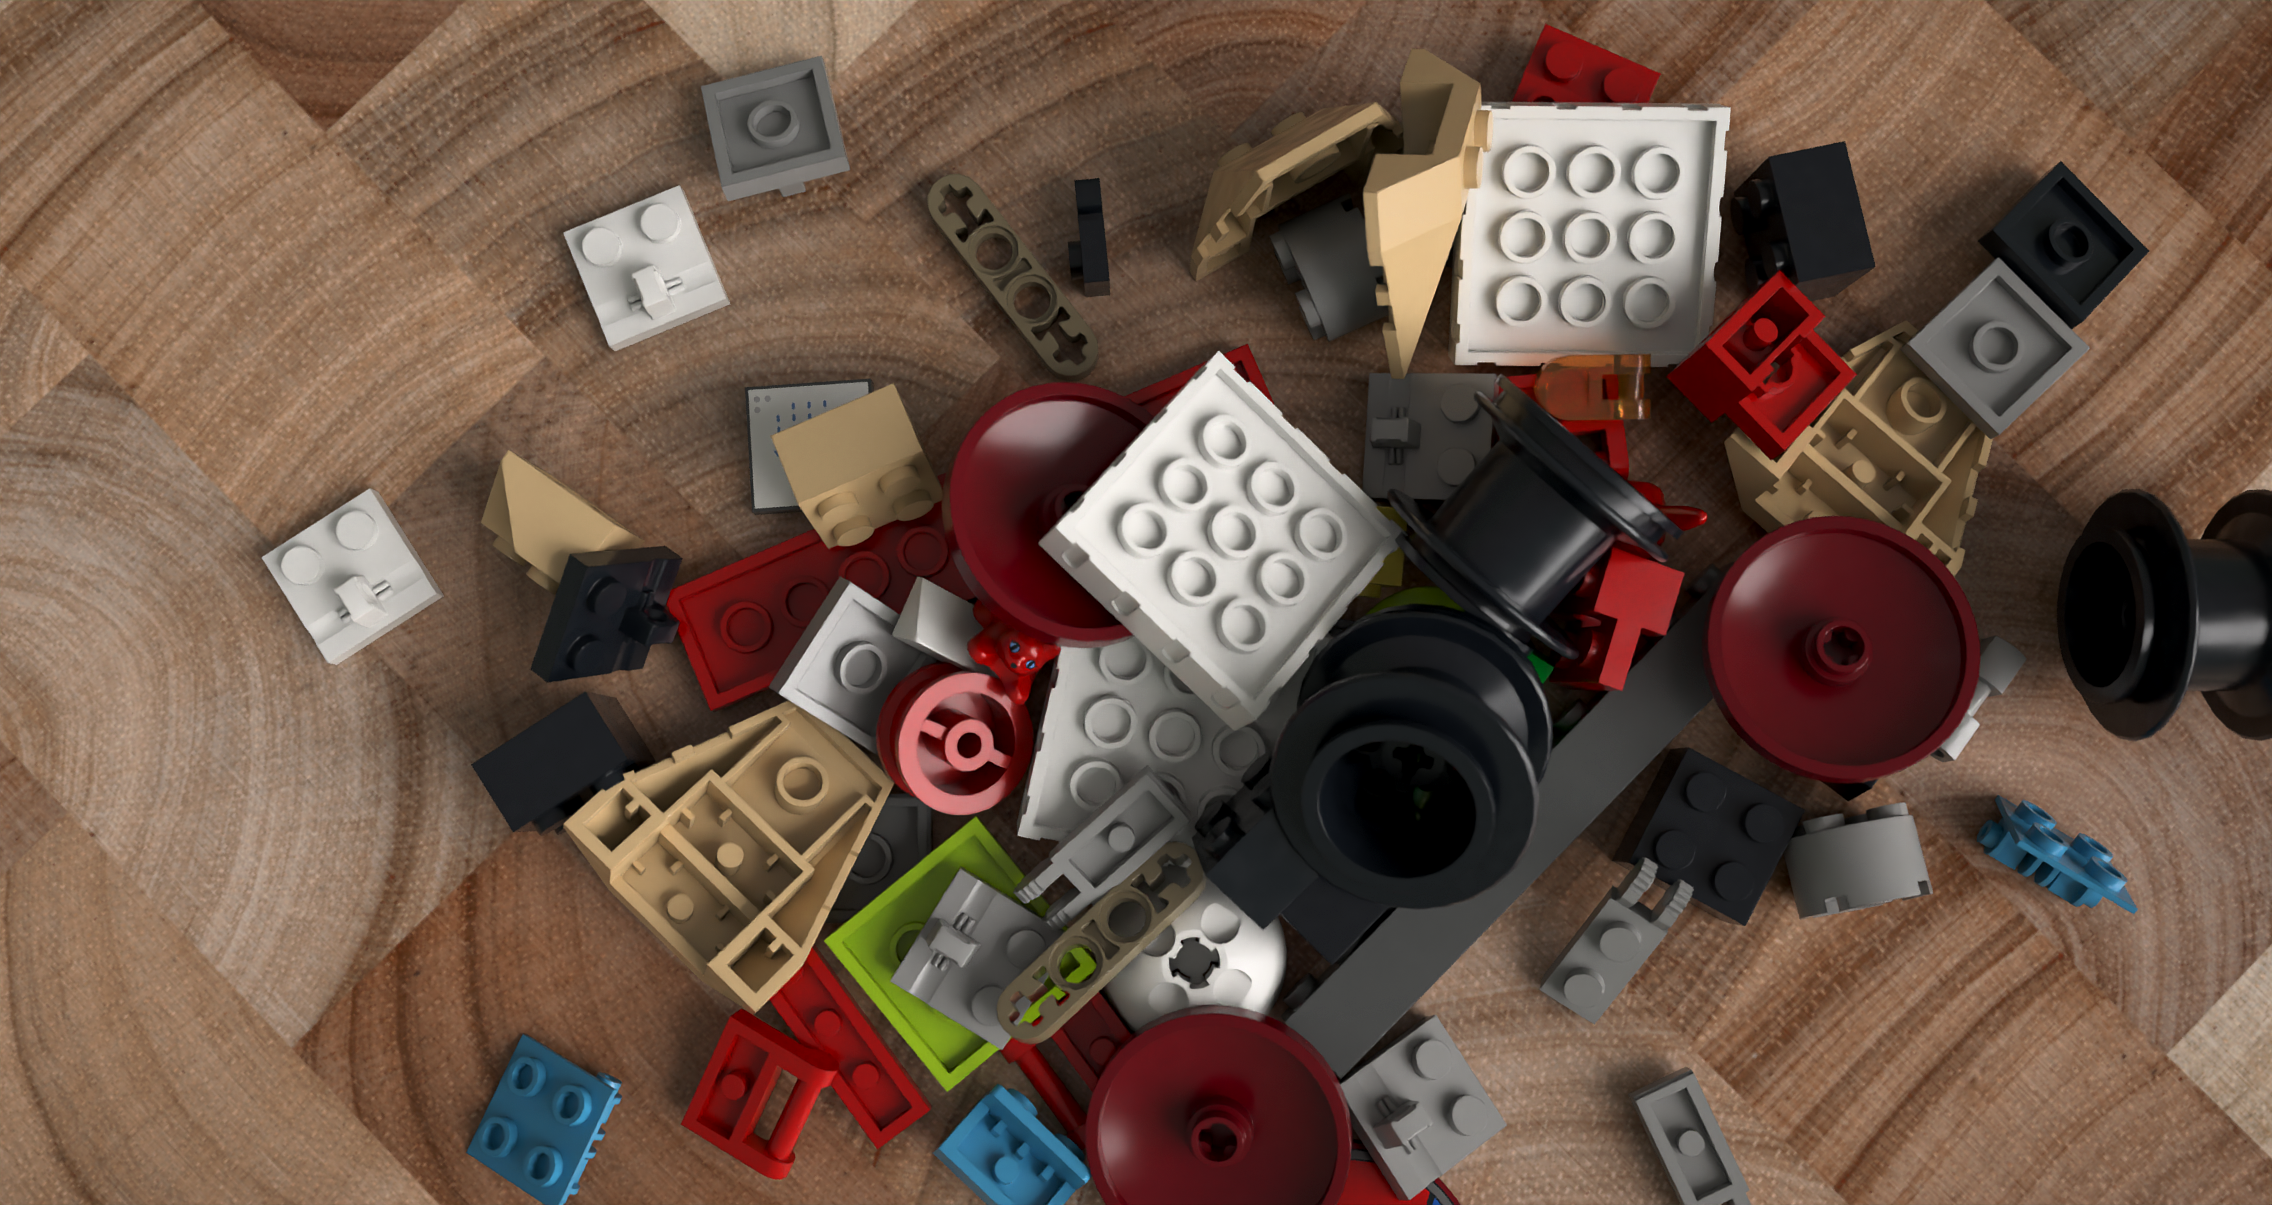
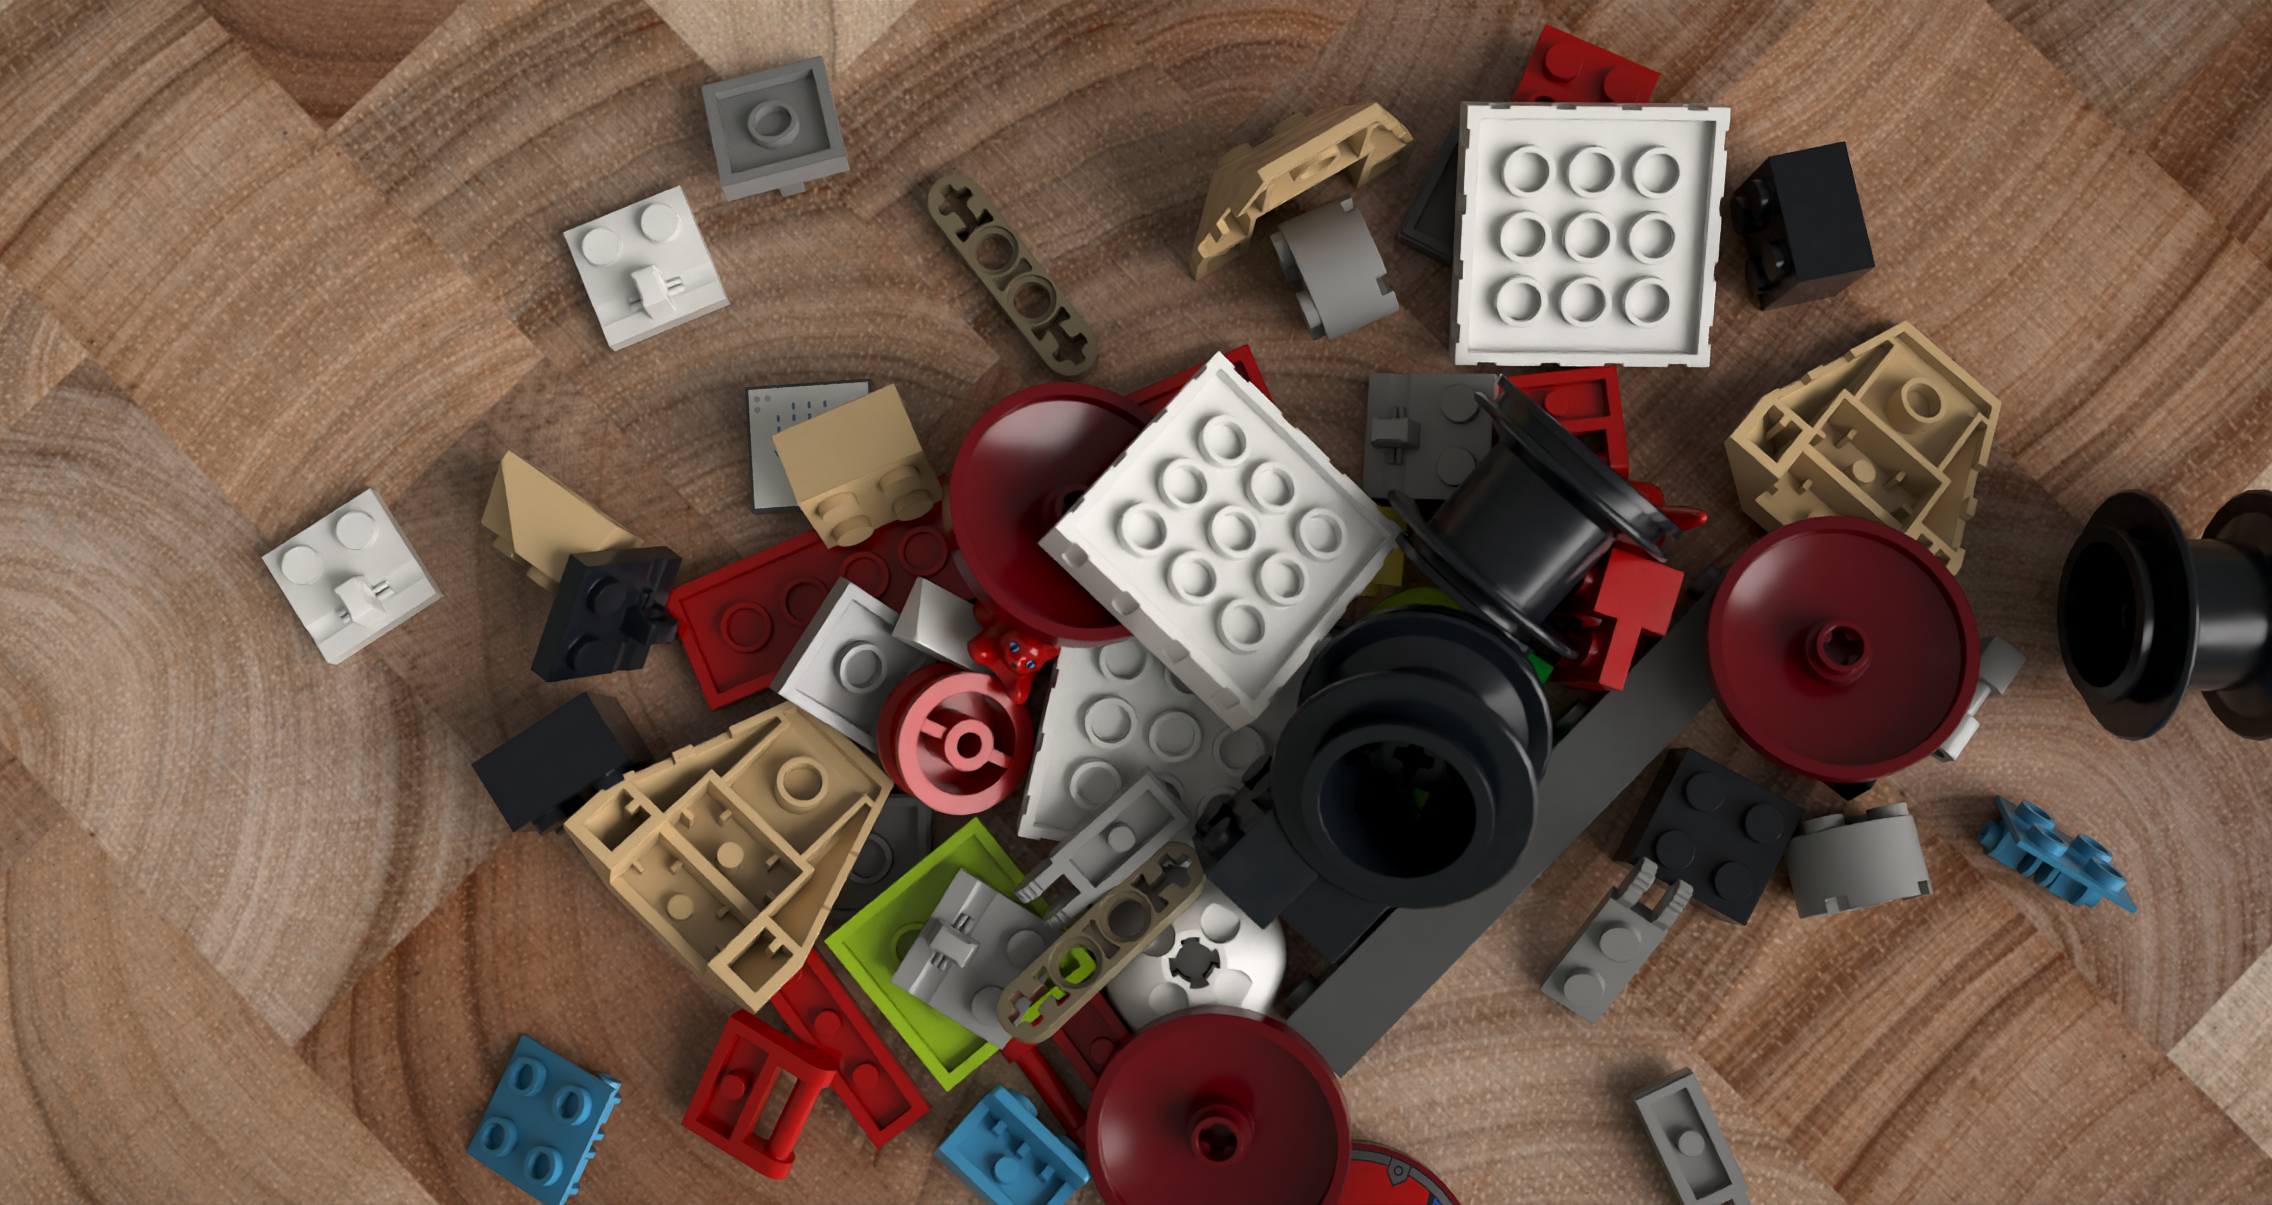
black plate [1068,178,1110,297] -> none
light grey hinge [1338,1015,1507,1200] -> none
tan wedge [1363,49,1493,379] -> none
clear orange plate [1534,353,1651,420] -> none
red brick [1666,270,1857,460] -> none
light grey hinge [1900,257,2090,439] -> none
black hinge [1978,161,2149,329] -> none

